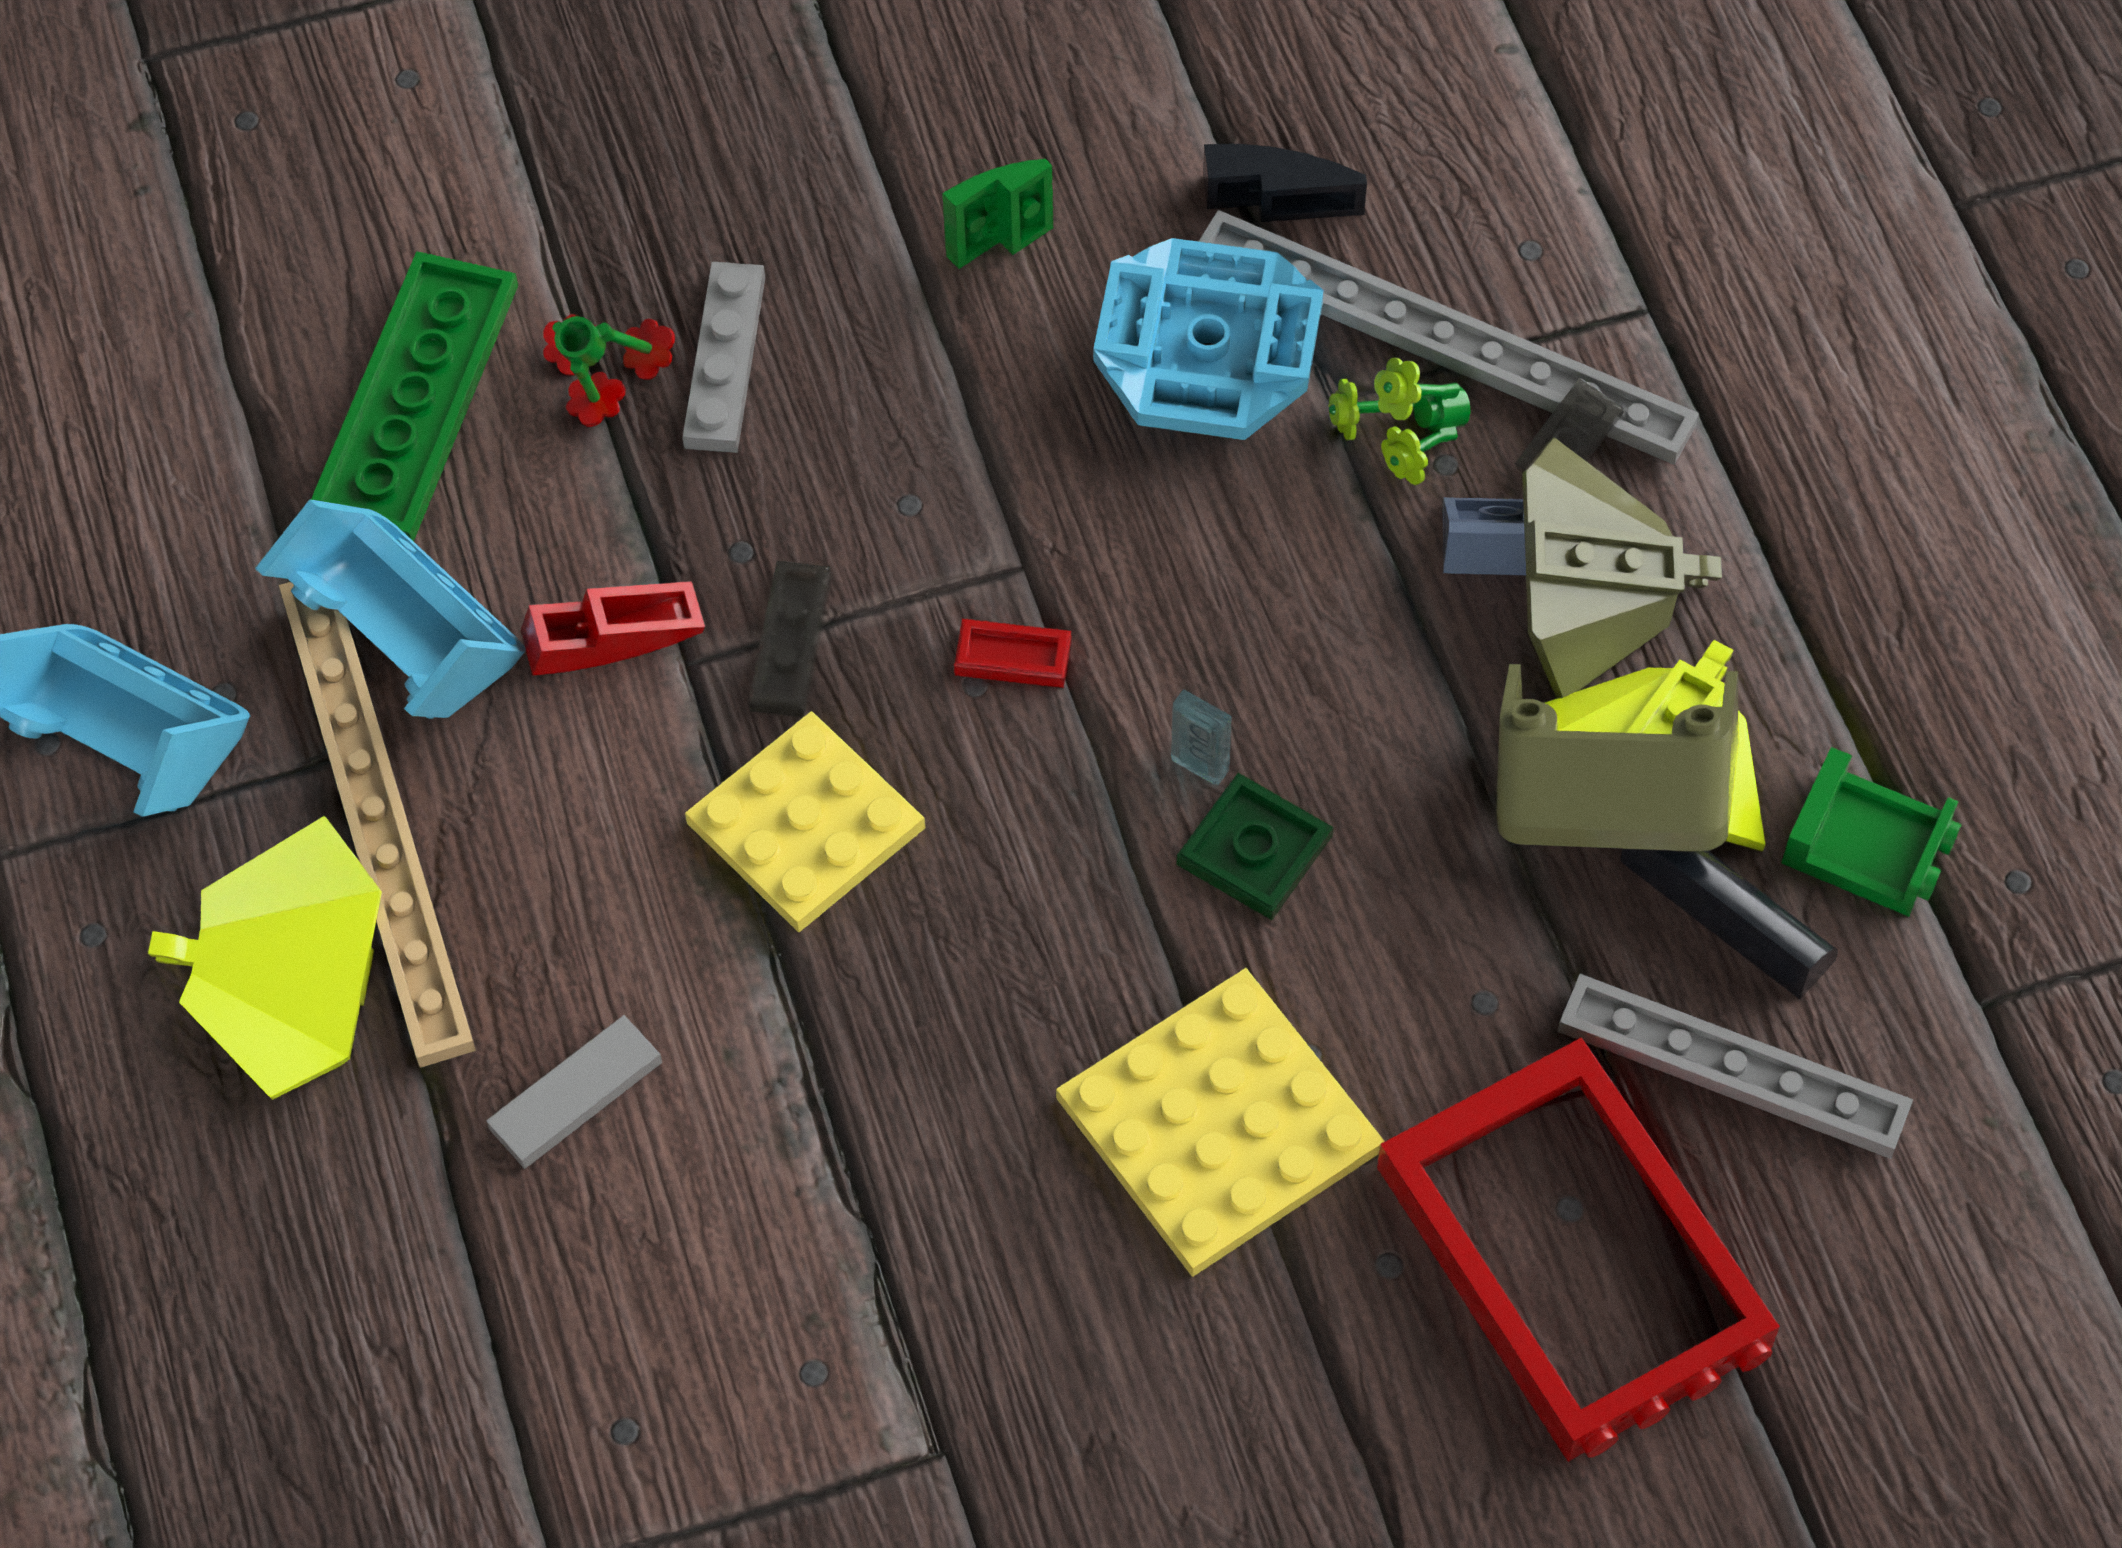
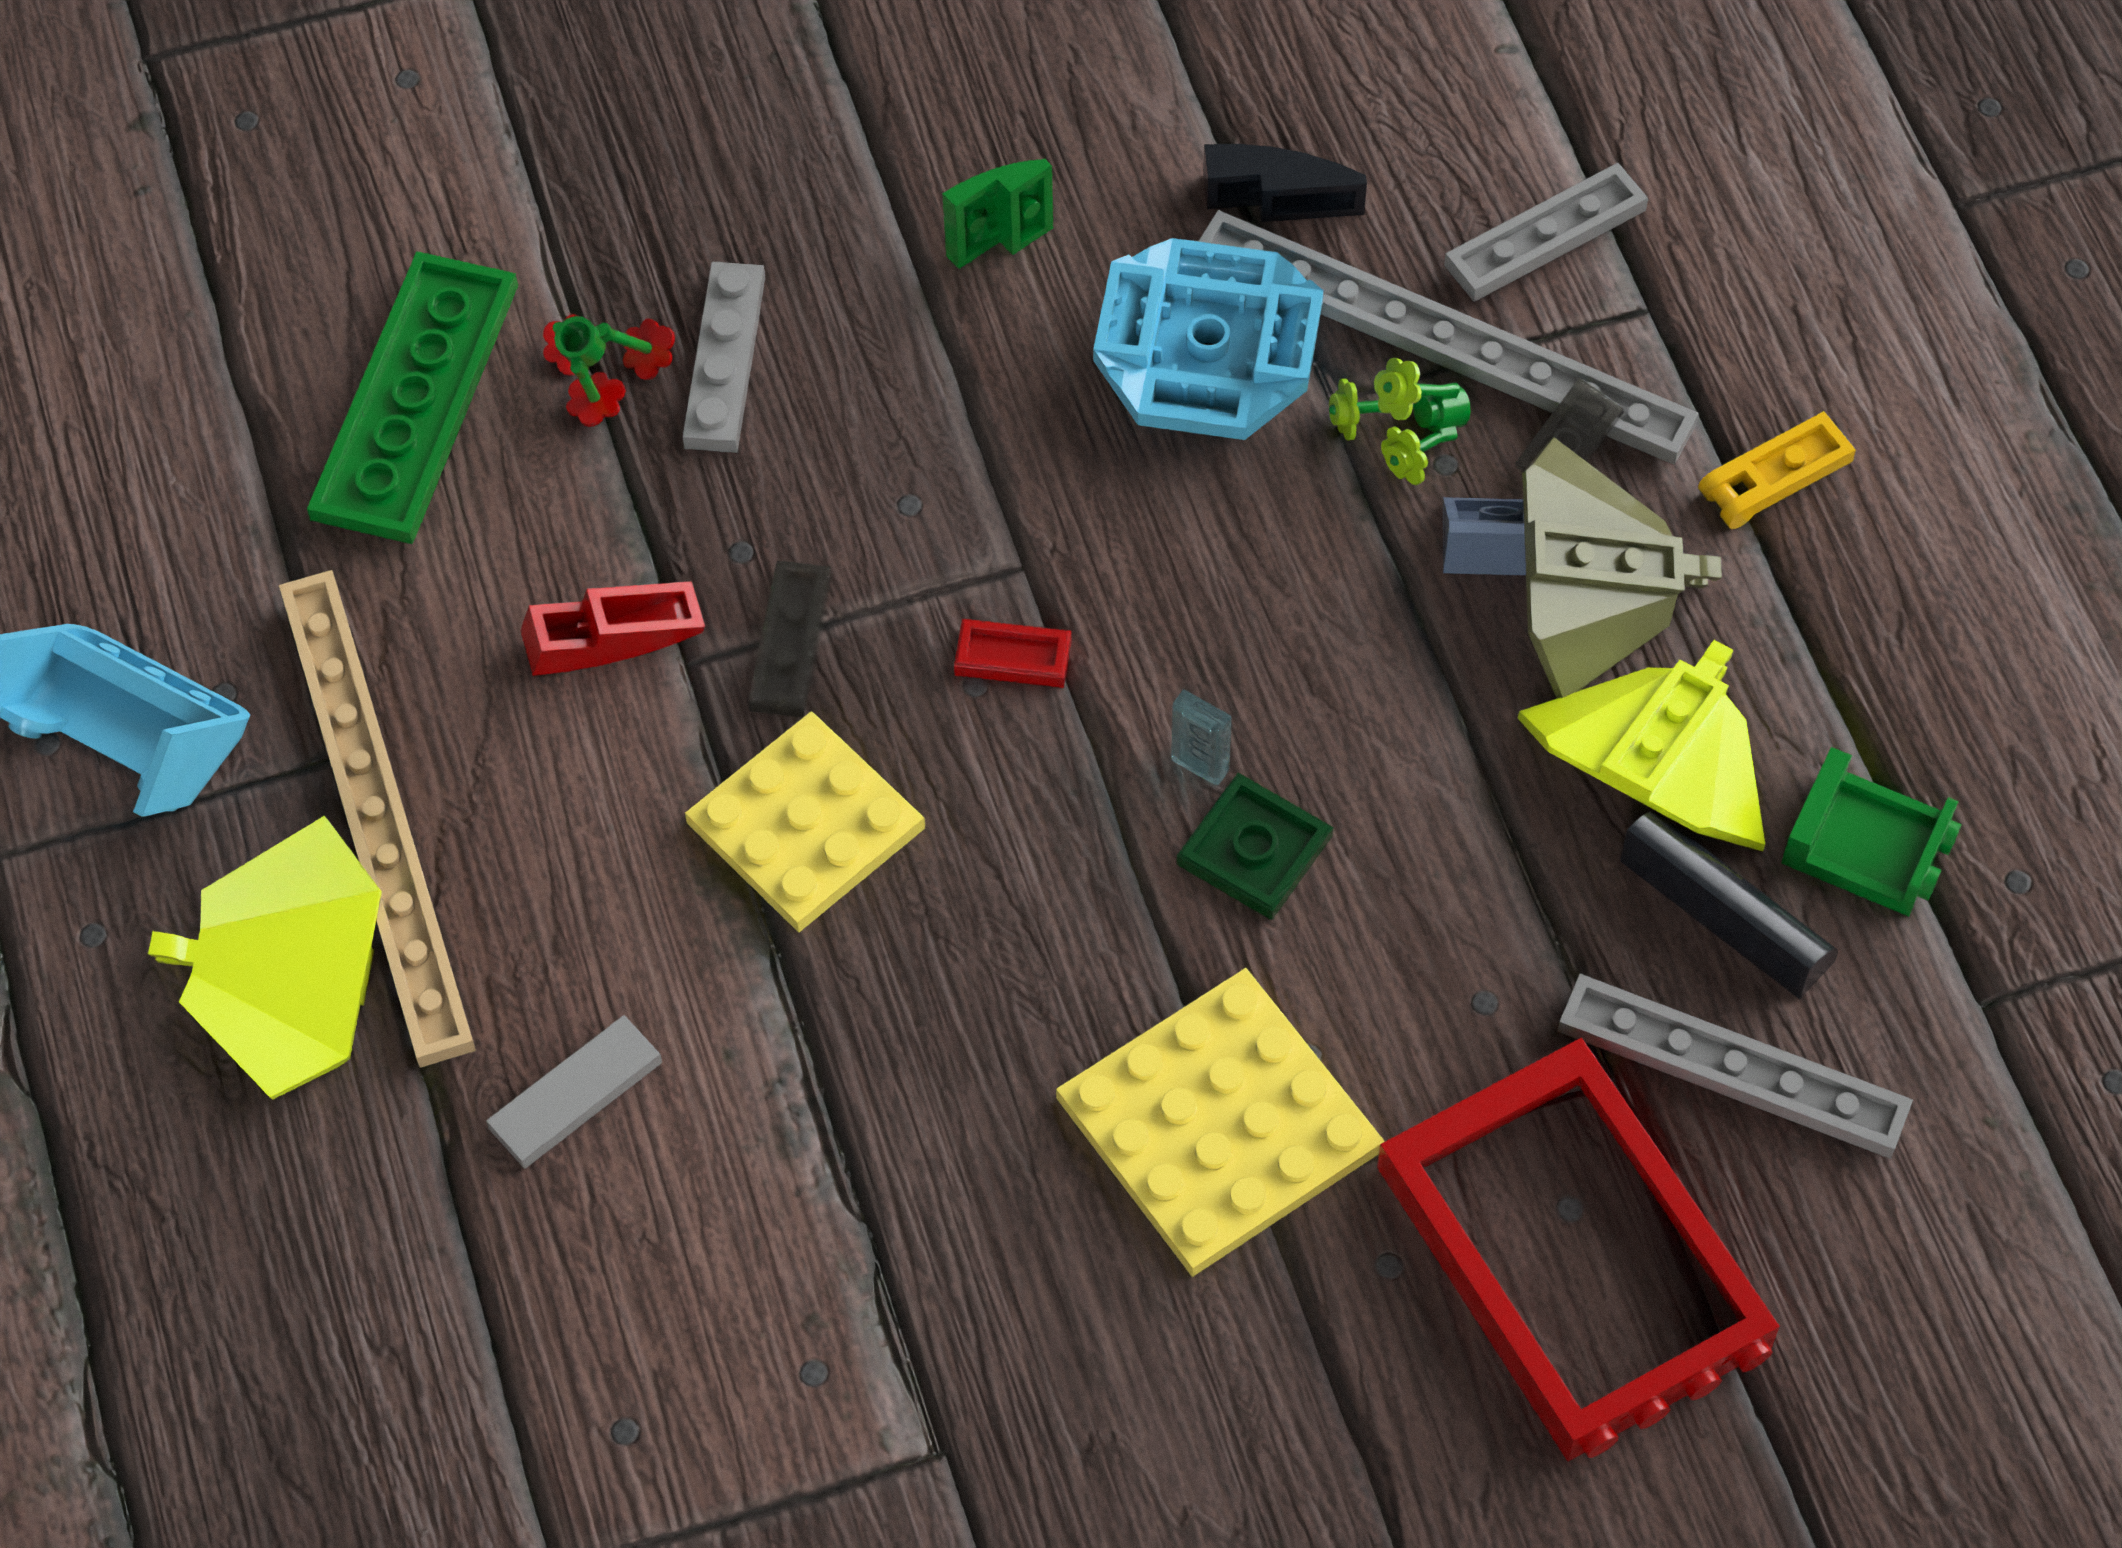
medium azure windscreen [255,499,526,719] -> none
olive windscreen [1496,664,1739,851] -> none
none -> light grey plate [1444,163,1648,302]
none -> yellow plate [1698,411,1856,529]

